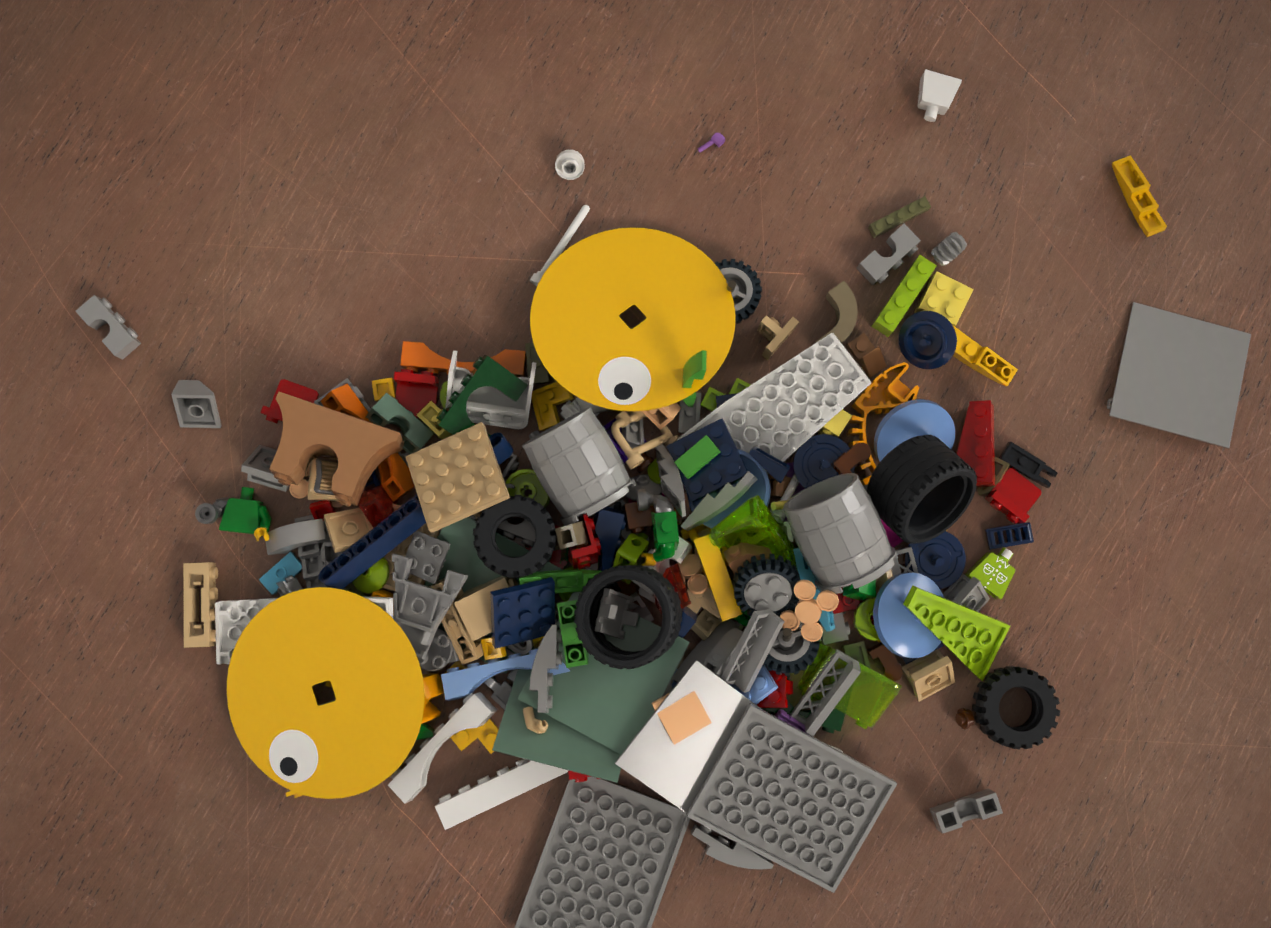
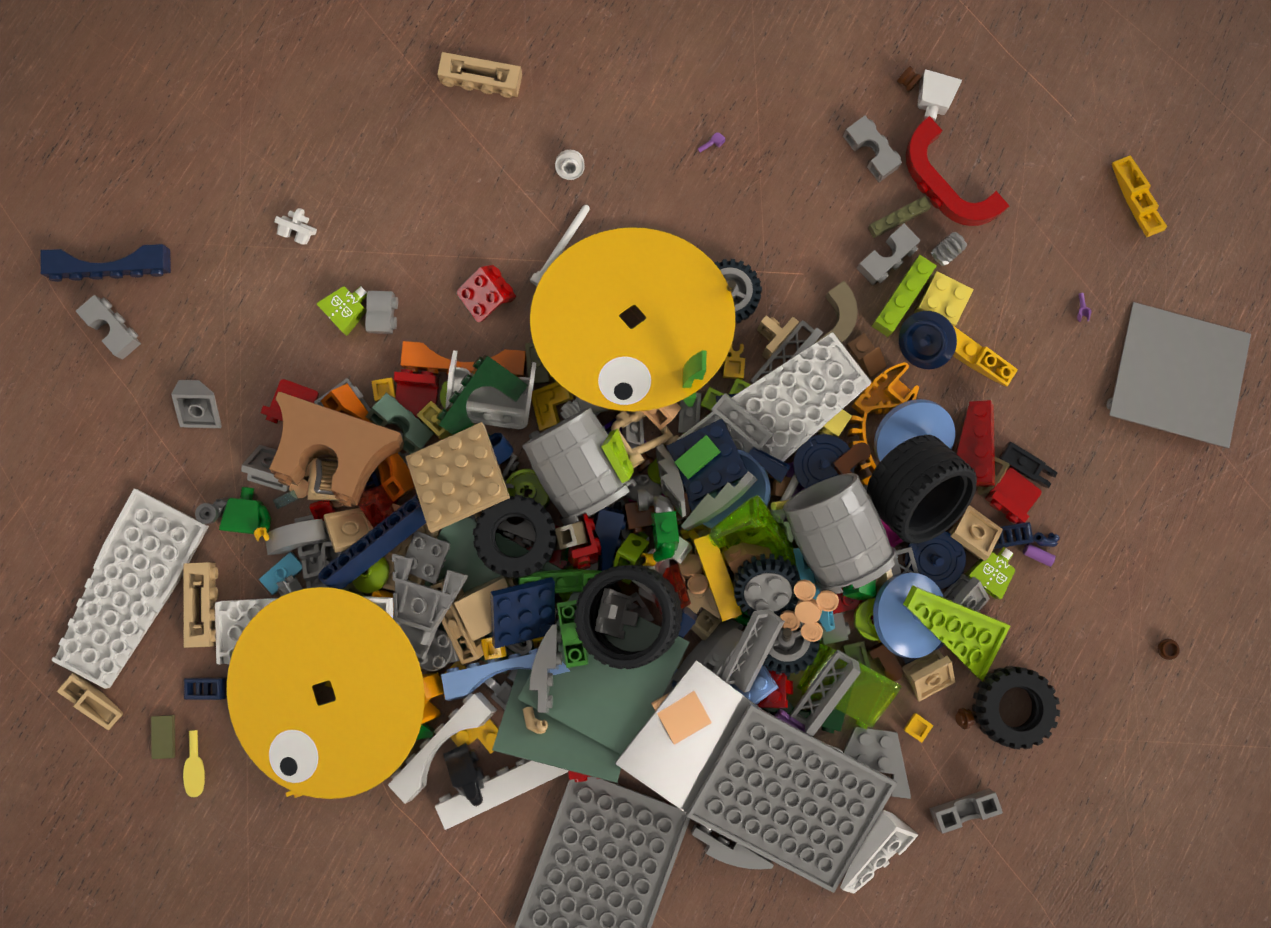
none -> dark blue arch [41,244,171,282]
none -> white wing [52,489,209,689]
none -> tan slope [57,672,123,731]
none -> olive tile [151,715,175,759]
none -> light yellow piece [183,730,205,797]
none -> dark blue slope [184,677,227,700]
none -> clear light blue piece [273,490,298,509]
none -> white hips [275,208,317,245]
none -> lime torso [317,286,367,336]
none -> light grey brick [365,291,398,334]
none -> tan brick [437,52,522,98]
none -> black hinge [443,743,485,807]
none -> red bracket [457,265,517,322]
none -> lime wing [601,429,634,483]
none -> light grey plate [711,393,773,450]
none -> yellow plate [723,343,745,380]
none -> light grey fence [750,320,823,384]
none -> white wedge [840,810,918,893]
none -> light grey arch [843,116,902,182]
none -> light grey wing [843,726,911,799]
none -> reddish brown wheel [897,66,922,92]
none -> yellow plate [903,713,934,743]
none -> red arch [906,116,1009,226]
none -> tan bracket [947,505,1003,561]
none -> medium lavender axle [1023,543,1056,567]
none -> dark blue arm [1033,532,1060,547]
none -> medium lavender hand [1077,293,1091,322]
none -> reddish brown plate [1157,639,1180,660]

